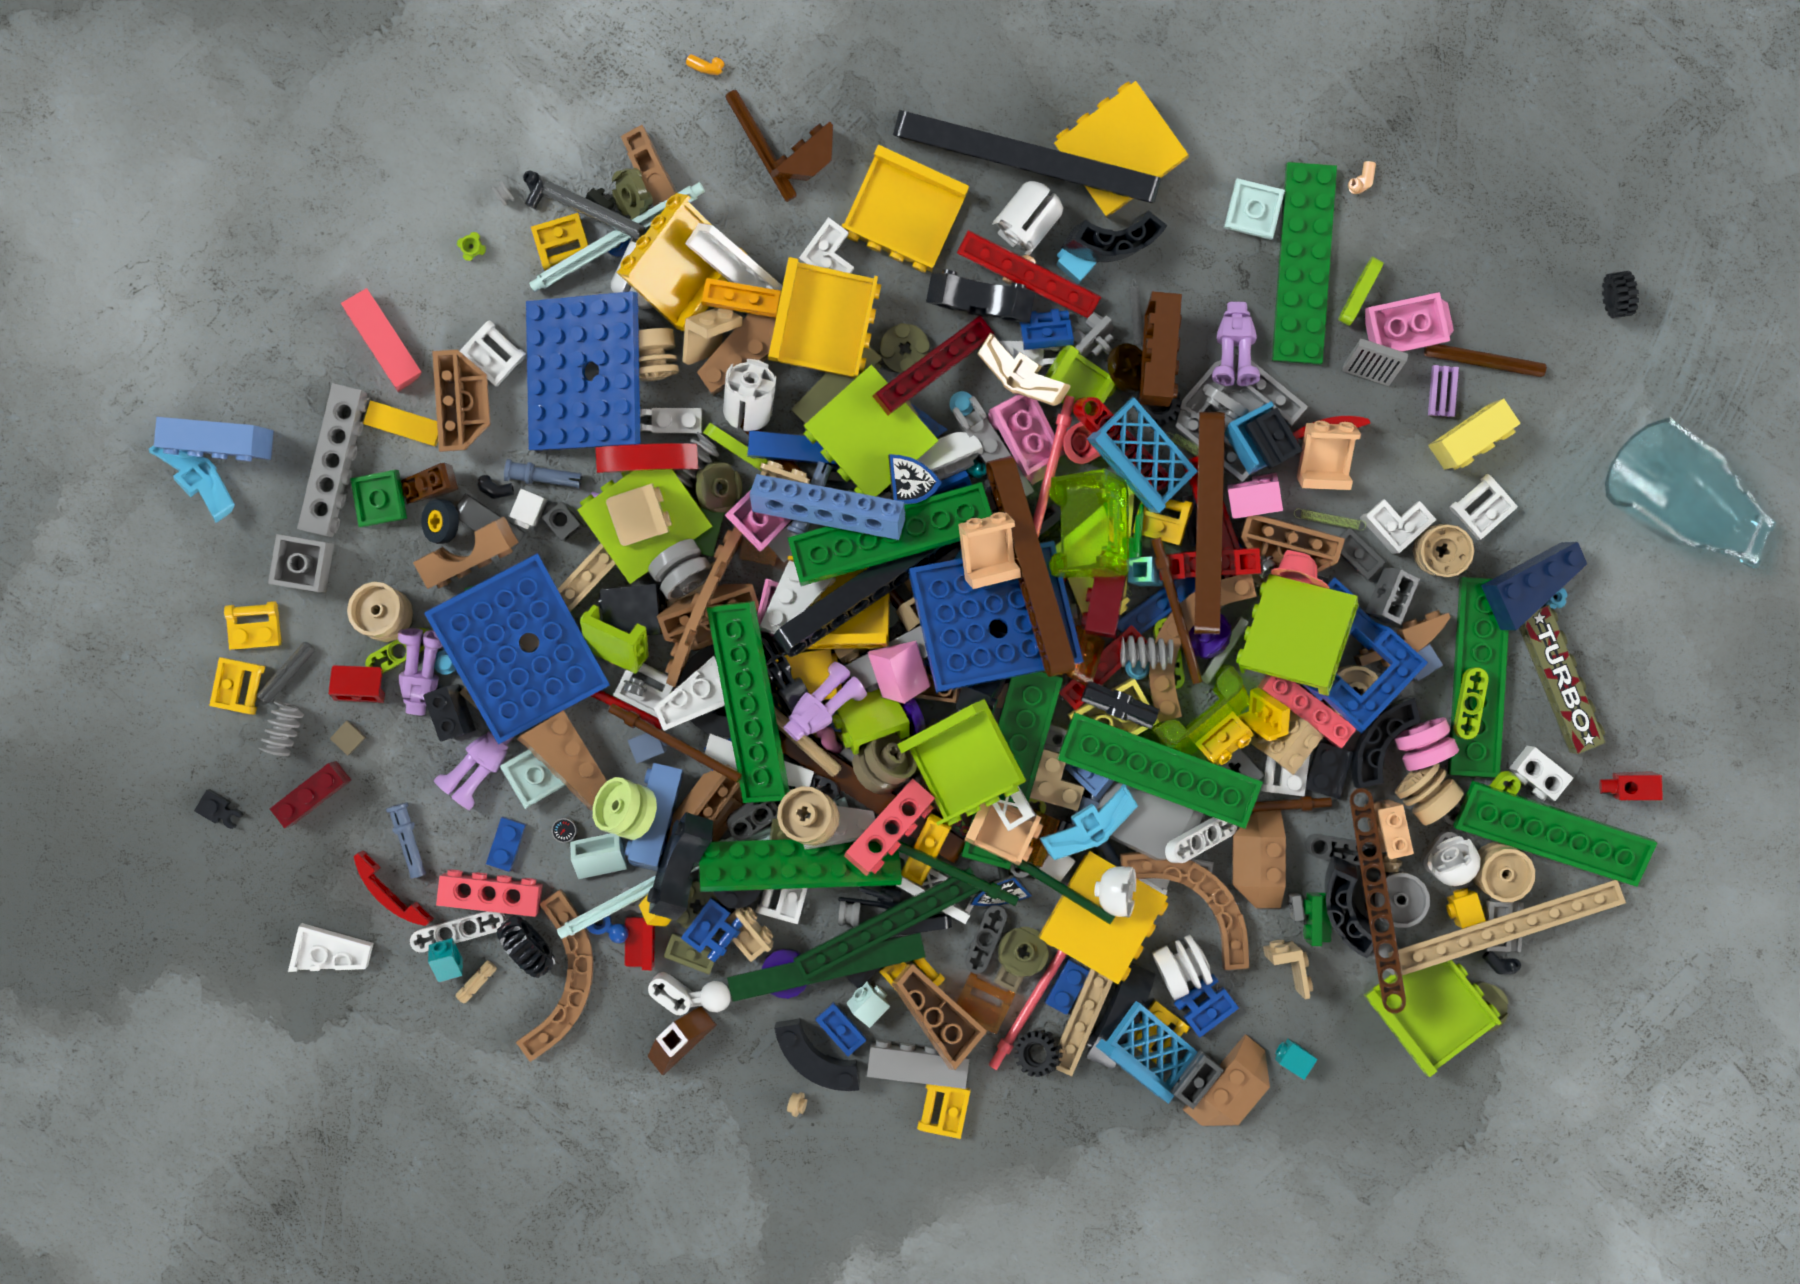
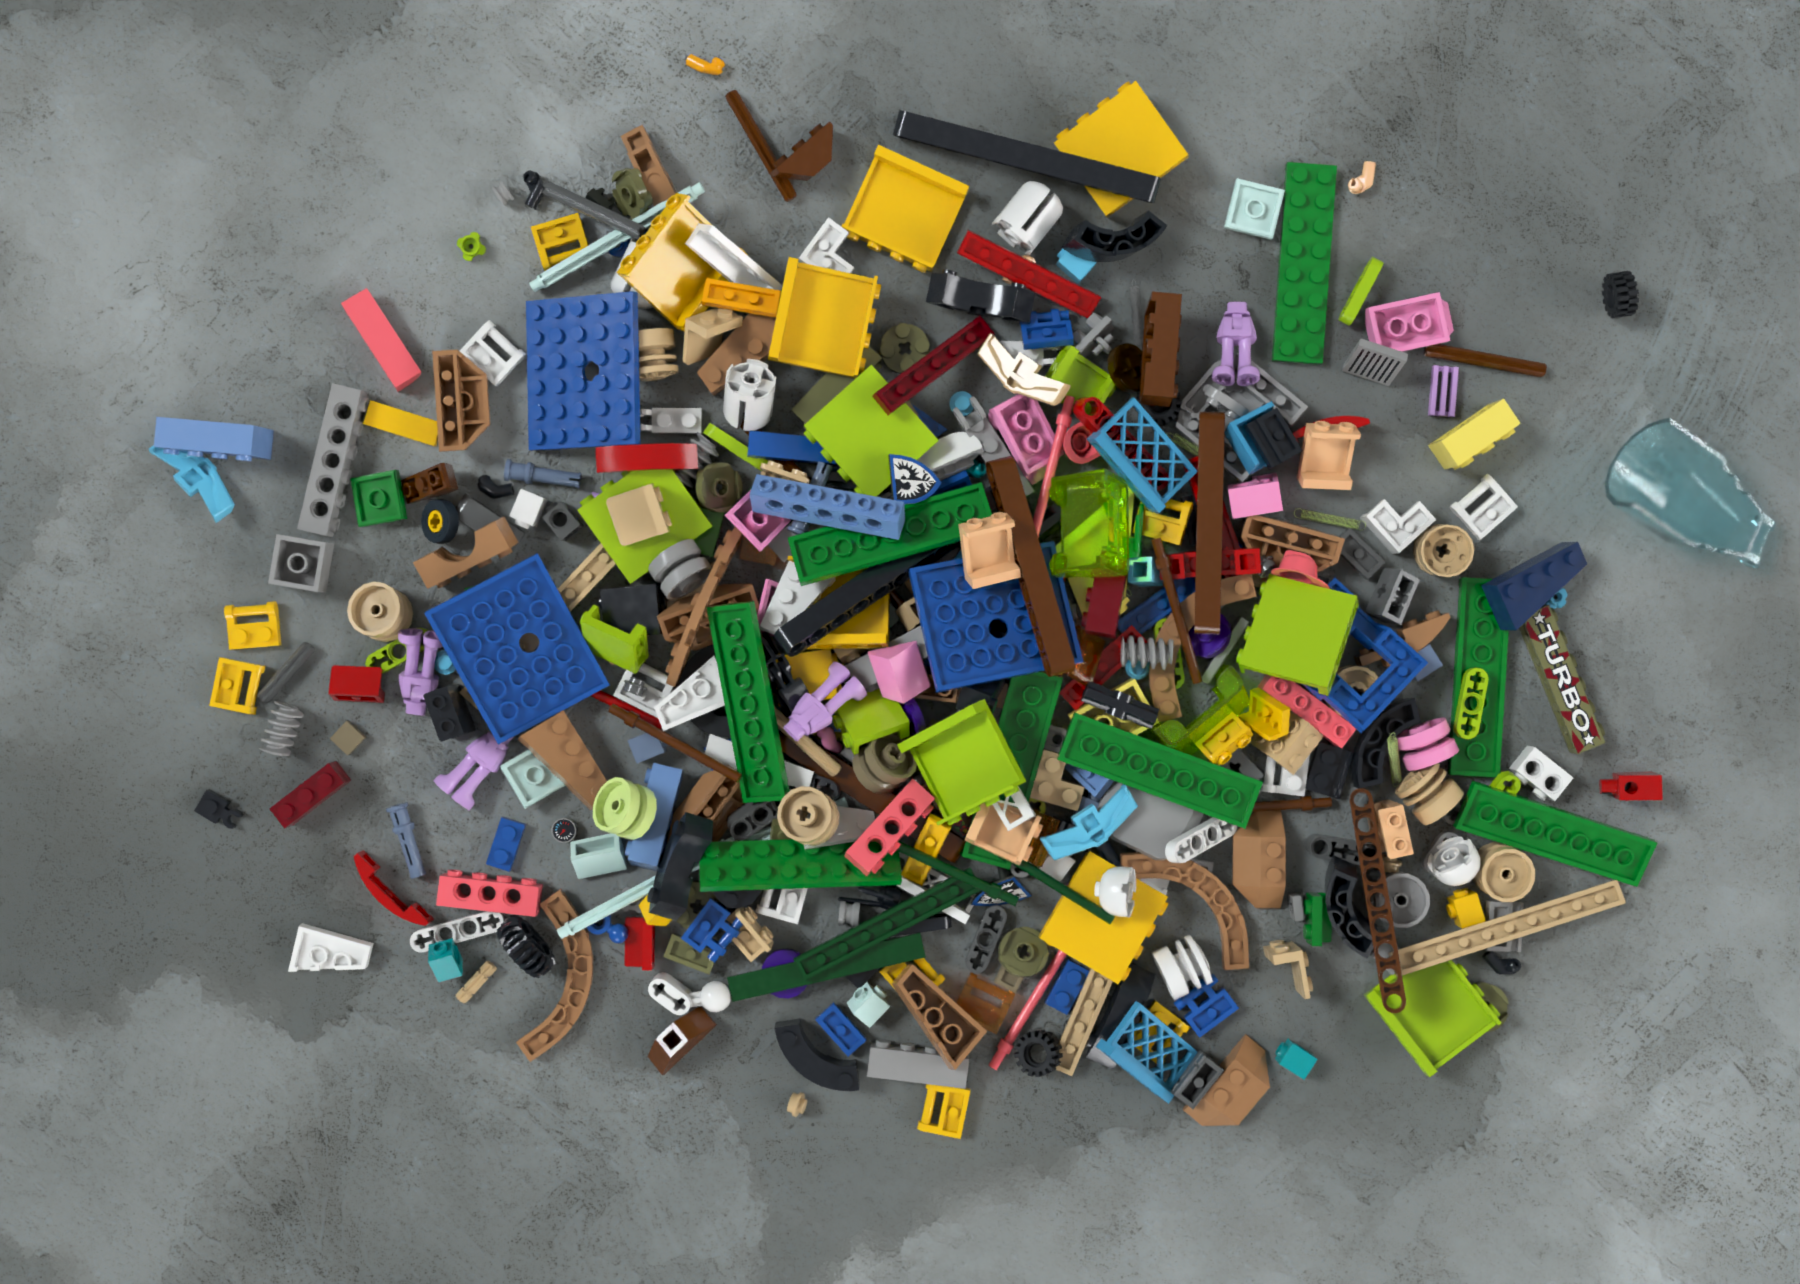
none -> yellowish green piece [1387,733,1402,787]

